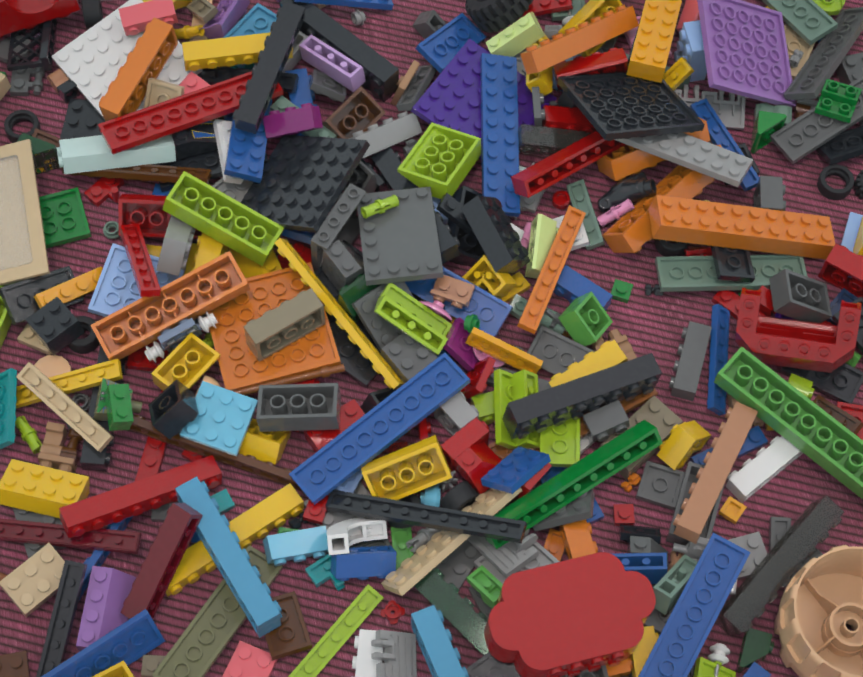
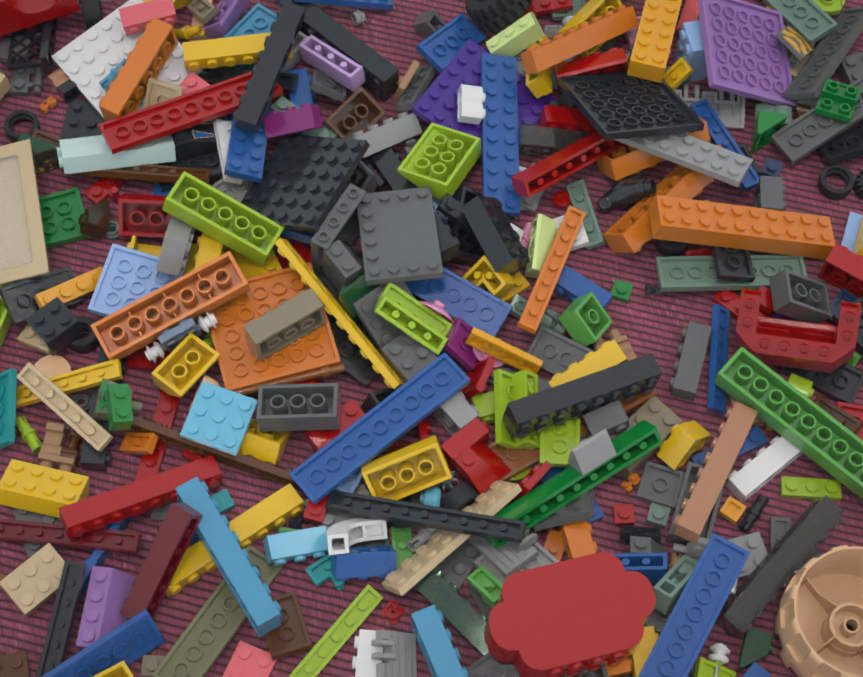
red plate [120,224,161,297] -> none
black brick [148,379,199,439] -> none
lime pin [360,195,399,219] -> none
nougat bracket [430,275,475,309] -> none
green plate [464,314,480,333] -> none
blue plate [481,447,551,494] -> none
dark grey plate [532,86,545,132] -> none
bright pink pin [597,198,635,227] -> none
none -> orange piece [39,96,58,114]
none -> dark brown slope [78,200,109,240]
none -> dark azure pin [99,58,127,91]
none -> orange plate [119,432,159,454]
none -> white brick [457,84,486,125]
none -> light grey slope [568,429,617,475]
none -> sand green plate [646,502,671,529]
none -> black pin [738,494,769,534]
none -> dark blue brick [759,157,783,178]
none -> slope [775,25,815,61]
none -> lime plate [780,476,842,501]

